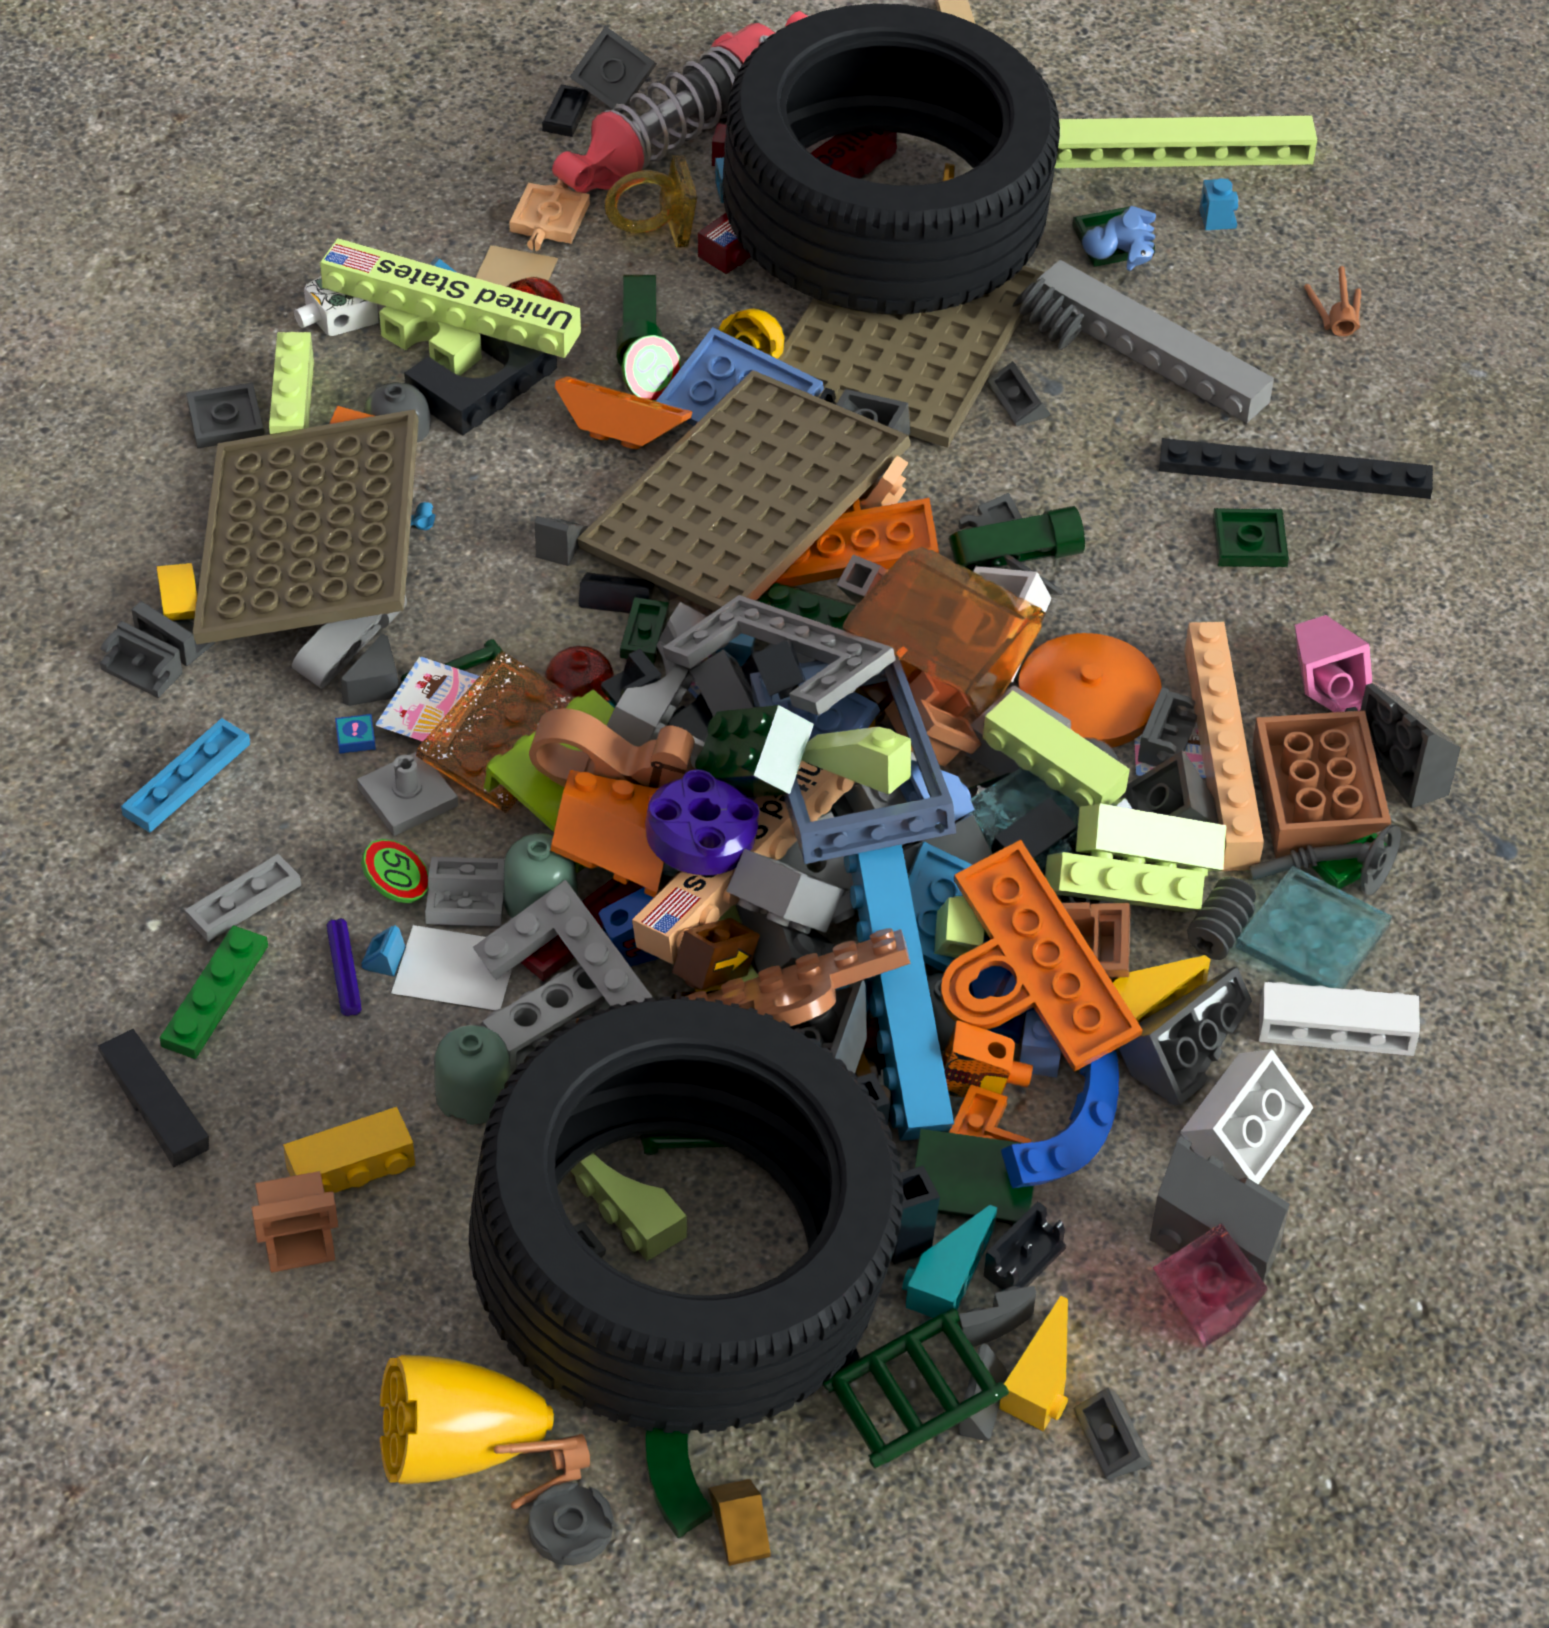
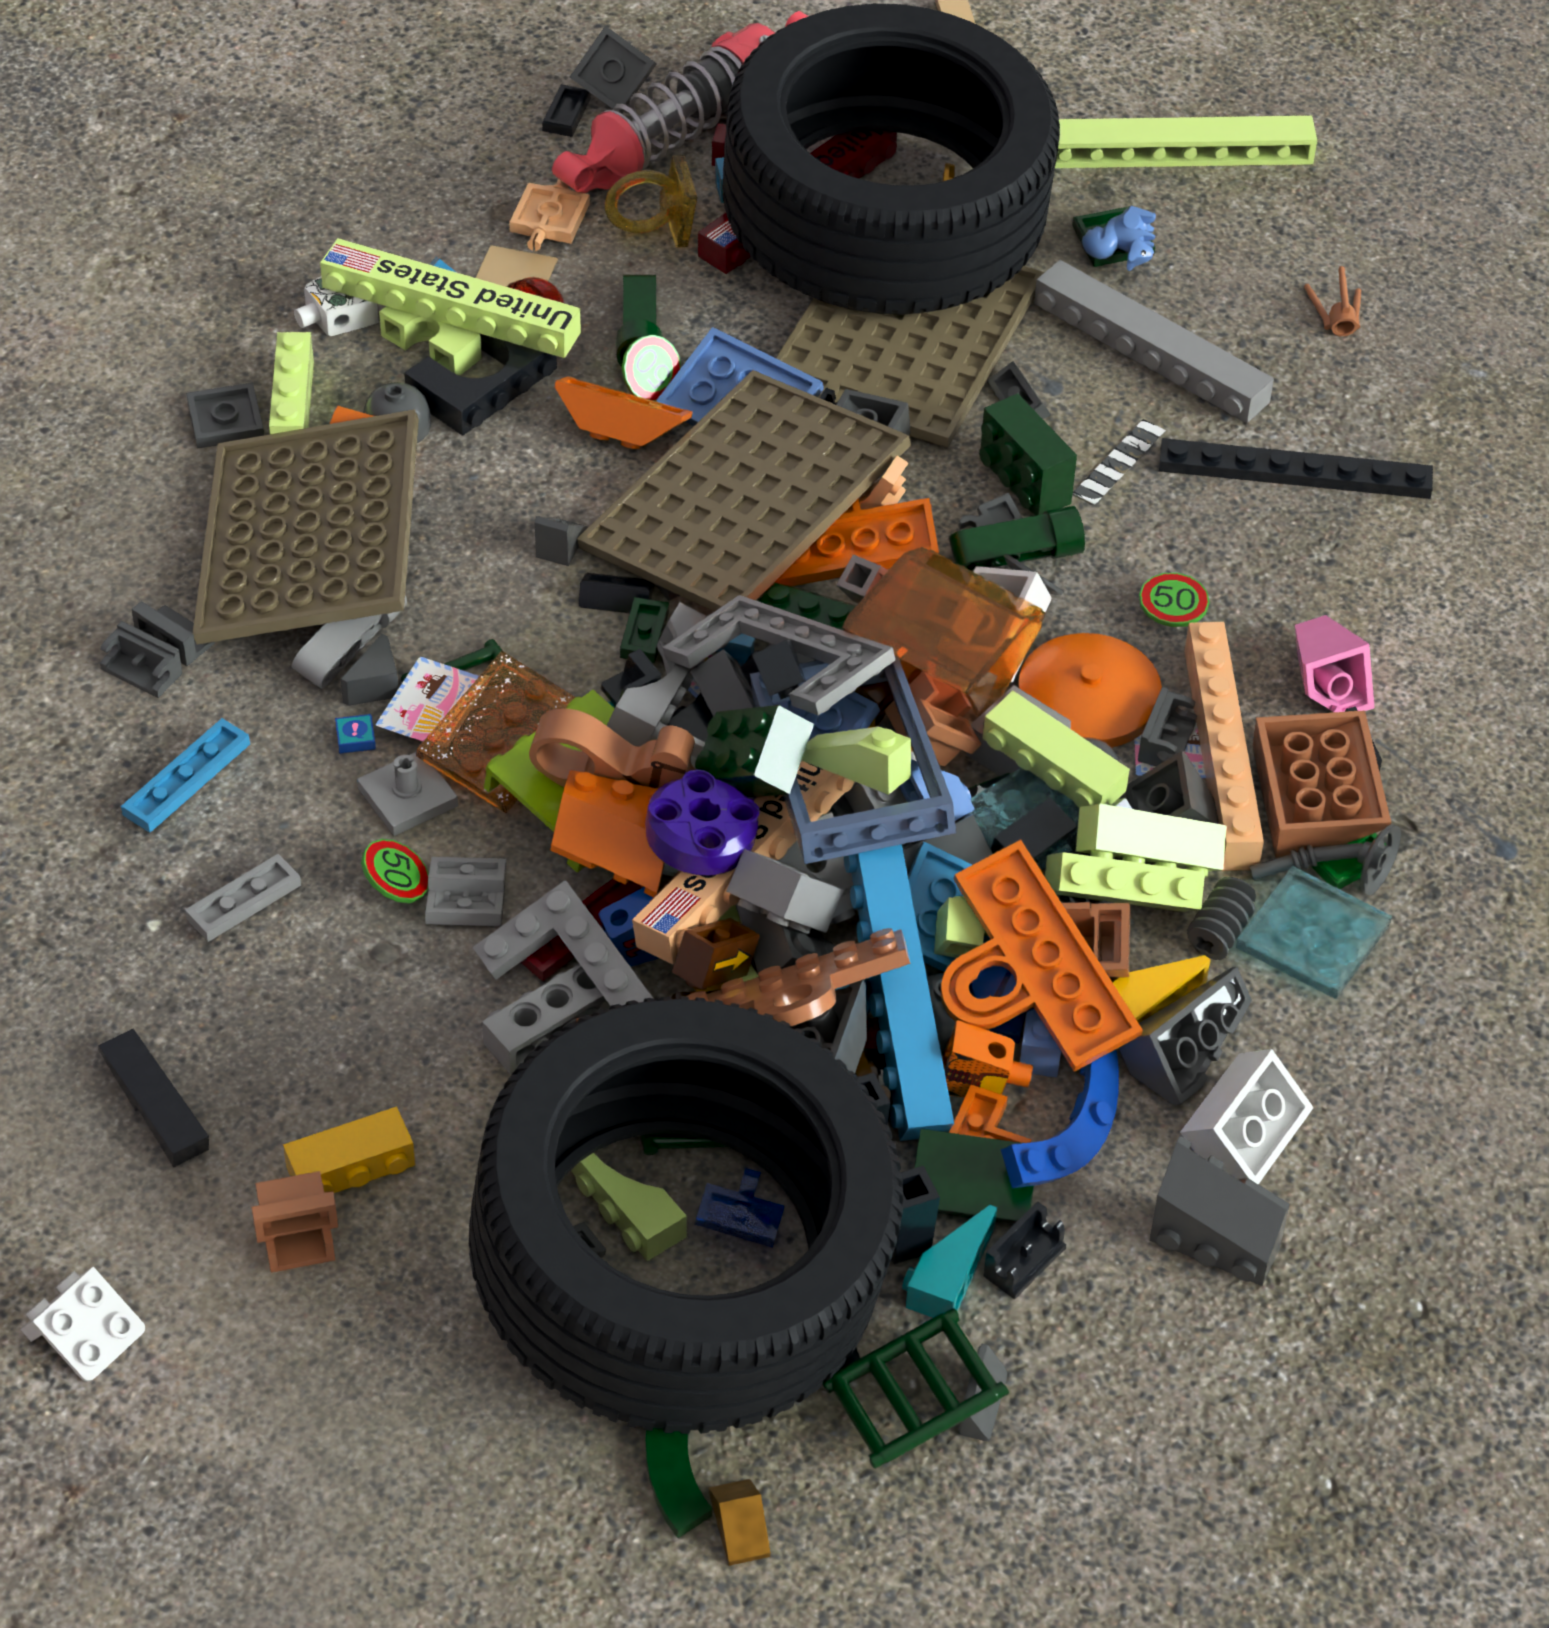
yellow slope [156,563,197,621] -> none
green plate [159,925,268,1059] -> none
dark purple axle [326,918,362,1017] -> none
dark azure slope [361,925,406,976] -> none
yellow cylinder [379,1355,554,1484] -> none
white sticker [391,925,512,1010] -> none
dark azure hand [411,502,436,530] -> none
sand green cylinder [434,1025,511,1125] -> none
nougat plant [494,1434,590,1509] -> none
sand green cylinder [504,833,578,918] -> none
dark grey tile [528,1482,614,1566] -> none
clear red cylinder [544,645,615,709] -> none
yellow cylinder [718,308,785,359] -> none
dark grey slope [958,1286,1036,1347] -> none
yellow slope [999,1296,1068,1431] -> none
dark grey piece [1012,278,1084,350] -> none
dark grey slope [1073,1387,1152,1479] -> none
clear pink slope [1153,1223,1268,1348] -> none
dark azure brick [1199,178,1238,231] -> none
dark green tile [1213,508,1289,567] -> none
white brick [1259,982,1420,1056] -> none
dark grey wedge [1360,683,1461,809] -> none
none -> white bracket [20,1267,145,1382]
none -> clear blue plate [694,1168,785,1248]
none -> dark green brick [979,393,1077,516]
none -> sticker [1073,419,1166,505]
none -> piece [1139,573,1210,627]

